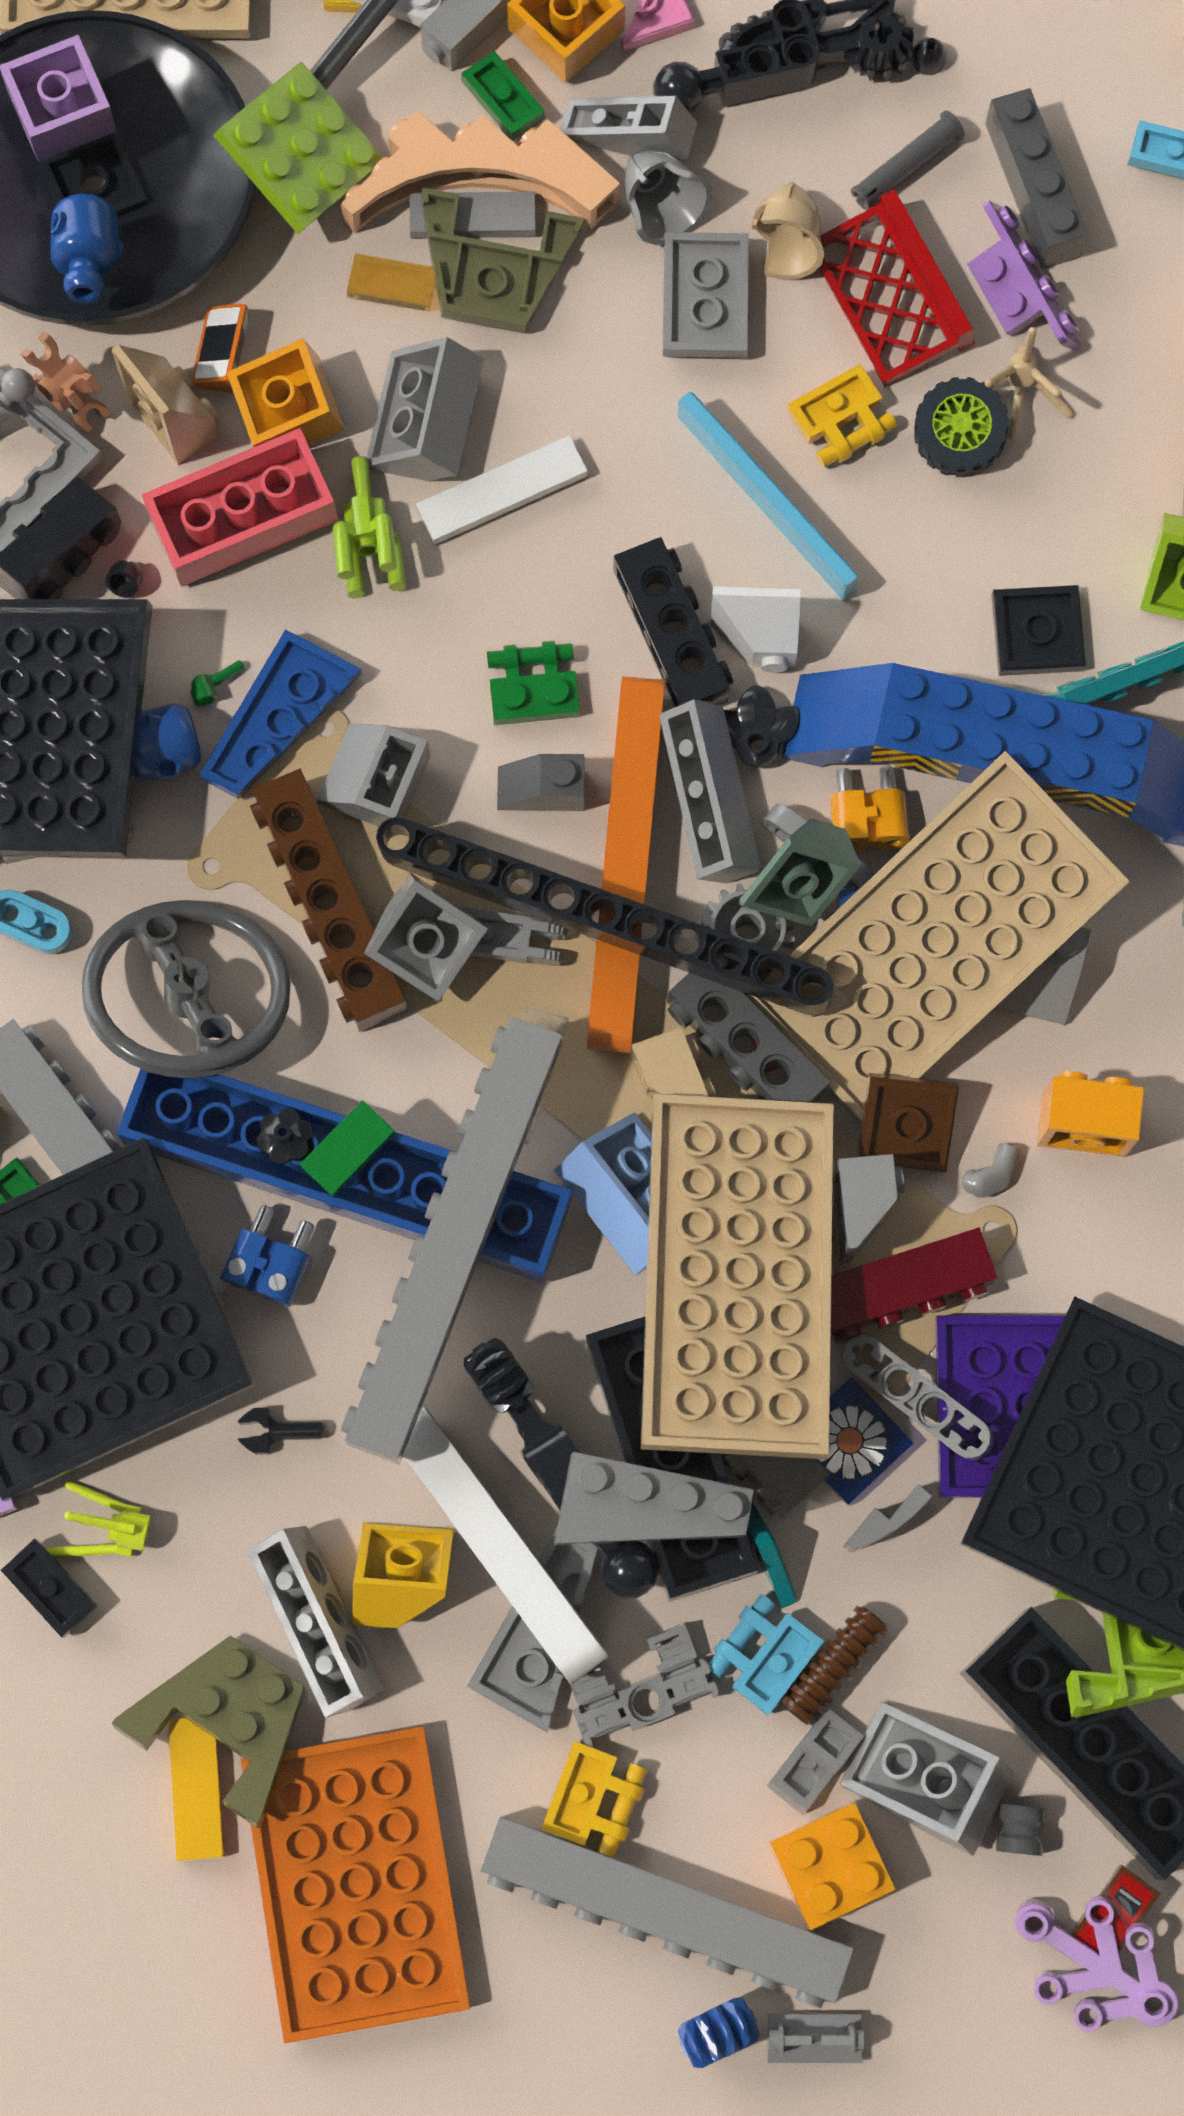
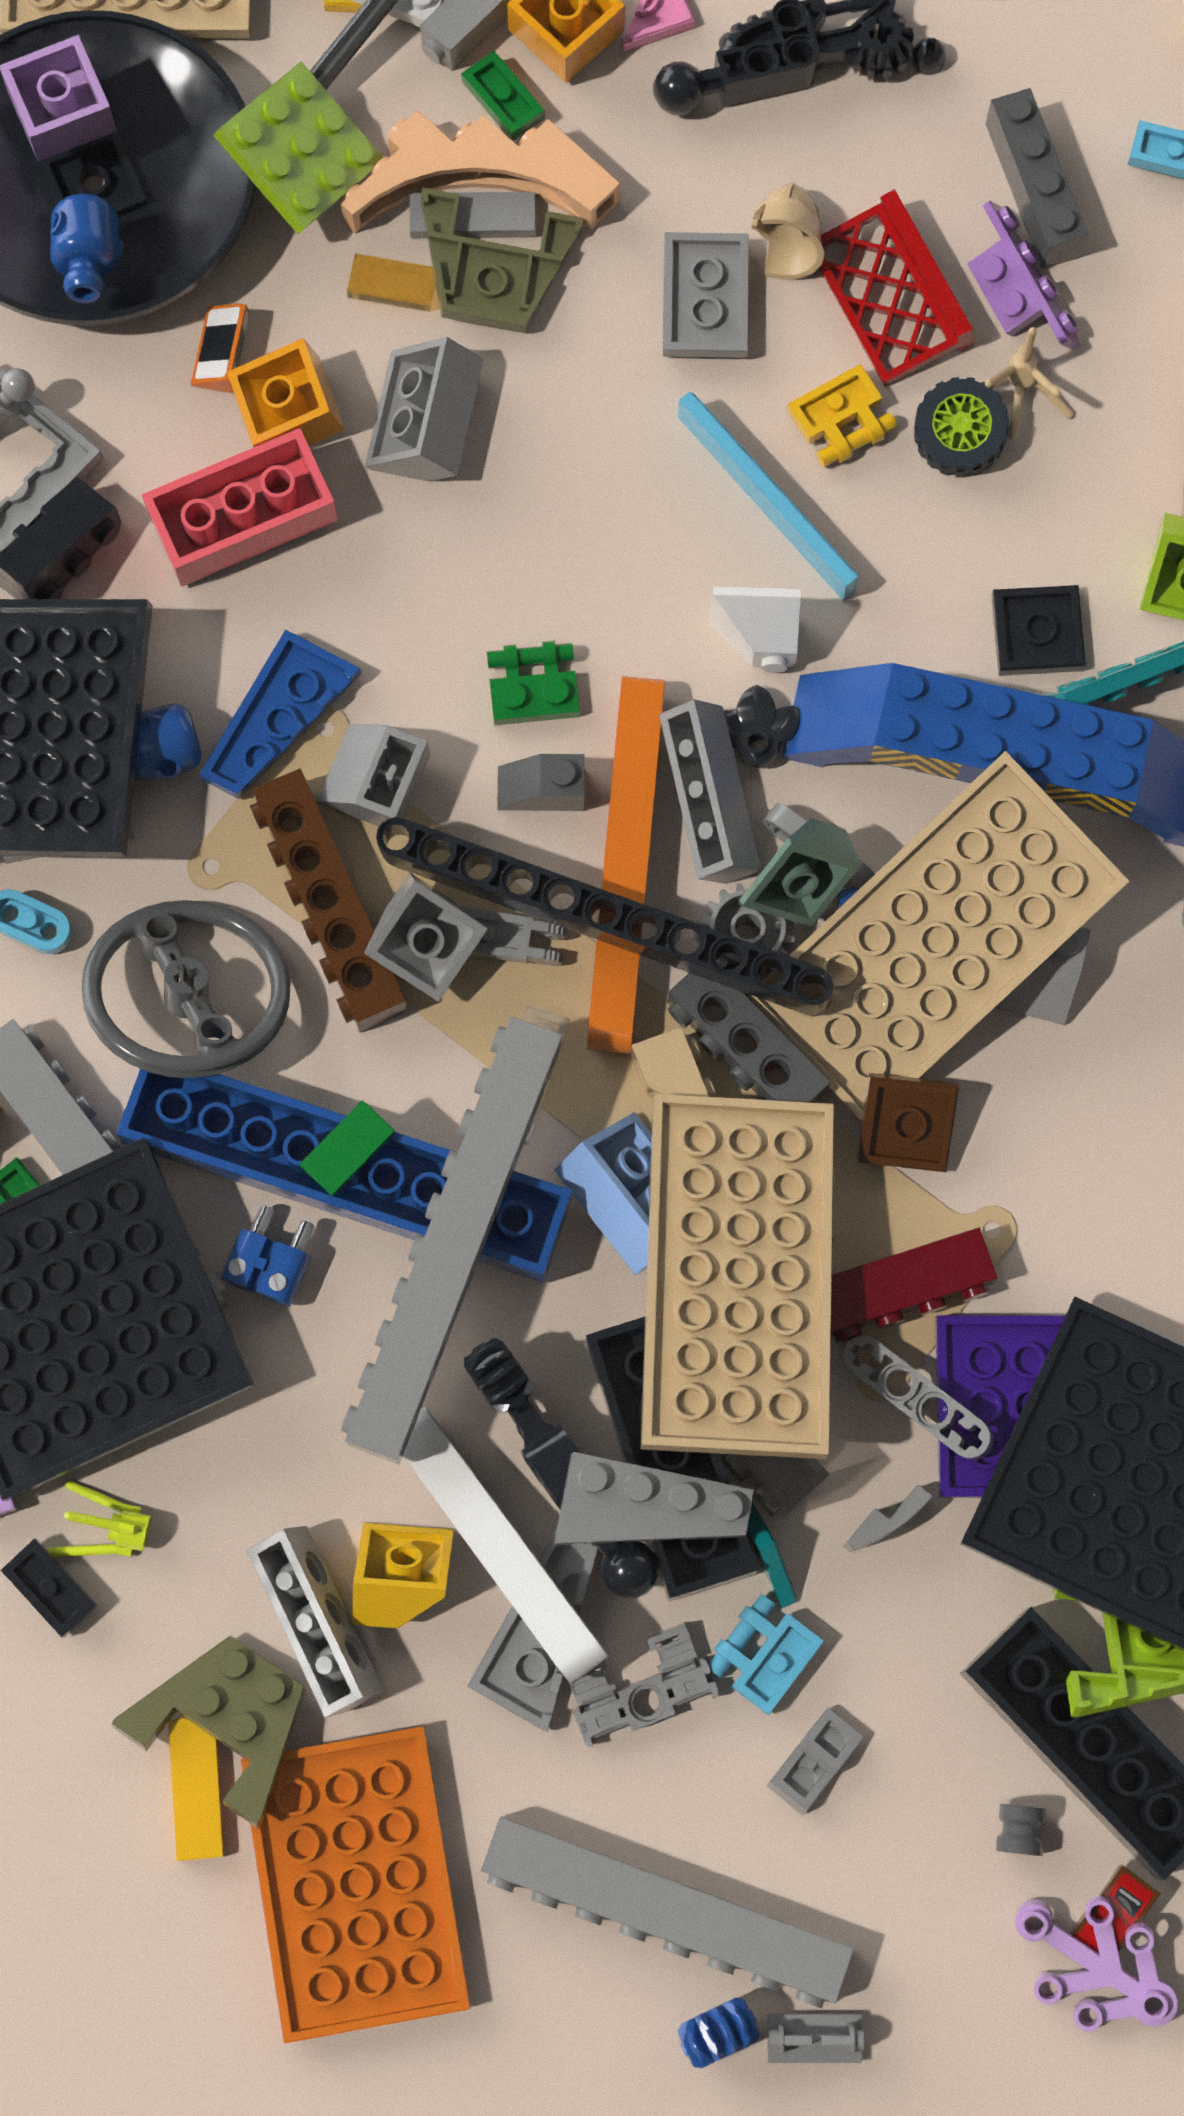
nougat pin [20,332,111,434] -> none
black hinge [105,560,143,598] -> none
tan slope [111,345,219,465] -> none
green hand [190,660,245,707] -> none
black bar [238,1407,325,1455] -> none
black plant [257,1109,313,1165] -> none
lime plant [333,456,406,599] -> none
white tile [416,435,588,545] -> none
yellow plate [541,1741,648,1858] -> none
light grey slope [560,96,698,160] -> none
black brick [613,537,733,707] -> none
light grey helmet [624,151,712,245] -> none
light orange brick [768,1802,895,1930] -> none
reddish brown piece [781,1606,889,1726] -> none
tile [803,1377,914,1506] -> none
light orange piece [830,766,910,852] -> none
light grey slope [833,1154,904,1263] -> none
light grey slope [839,1701,1015,1856] -> none
dark grey pin [851,110,965,210] -> none
light grey arm [962,1143,1020,1198] -> none
light orange brick [1037,1071,1144,1157] -> none

